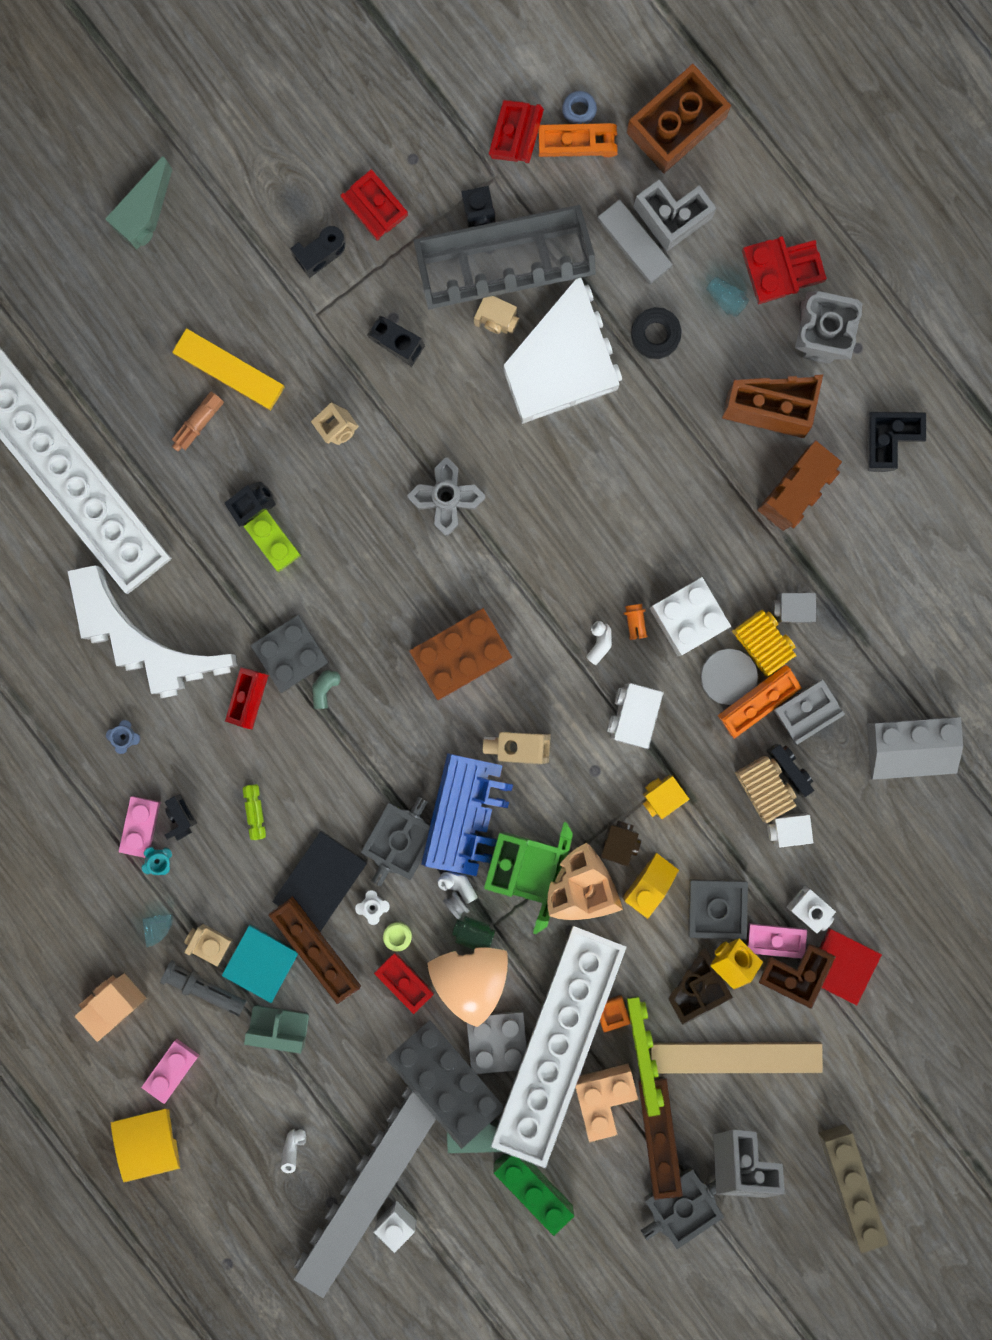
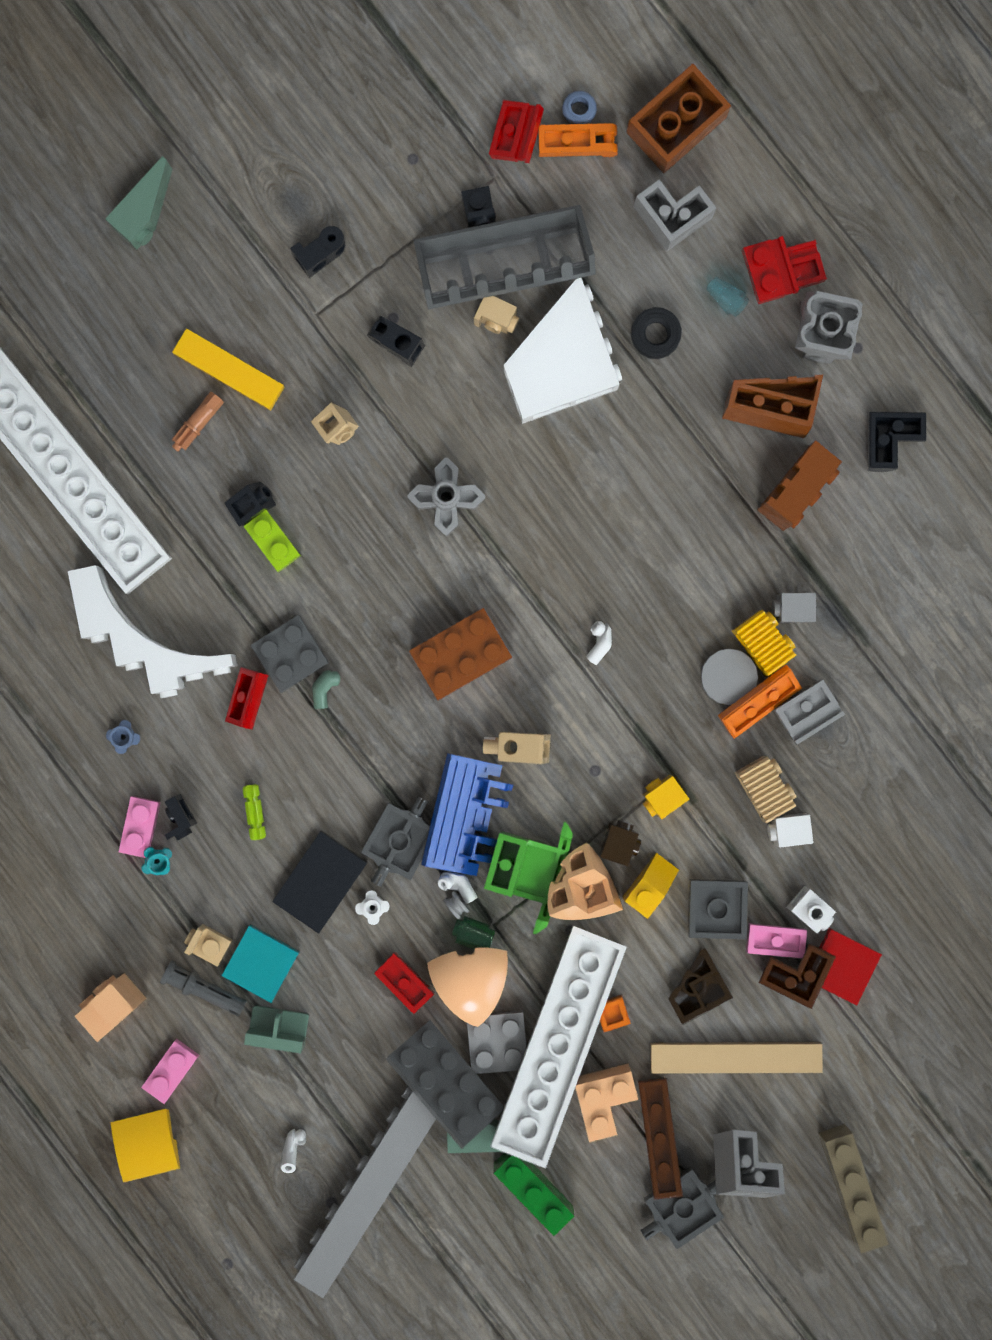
clear light blue tile [143,914,173,947] -> none
reddish brown tile [268,896,361,1004] -> none
red plate [340,169,408,241] -> none
white brick [374,1201,417,1253] -> none
yellowish green tile [383,922,412,952] -> none
light grey tile [597,199,673,285] -> none
white piece [607,683,663,749] -> none
orange pin [623,604,648,640] -> none
lime plate [626,996,664,1117] -> none
white piece [650,577,731,656] -> none
yellow brick [710,938,763,989] -> none
black plate [766,744,815,797] -> none
light grey slope [867,717,963,780] -> none

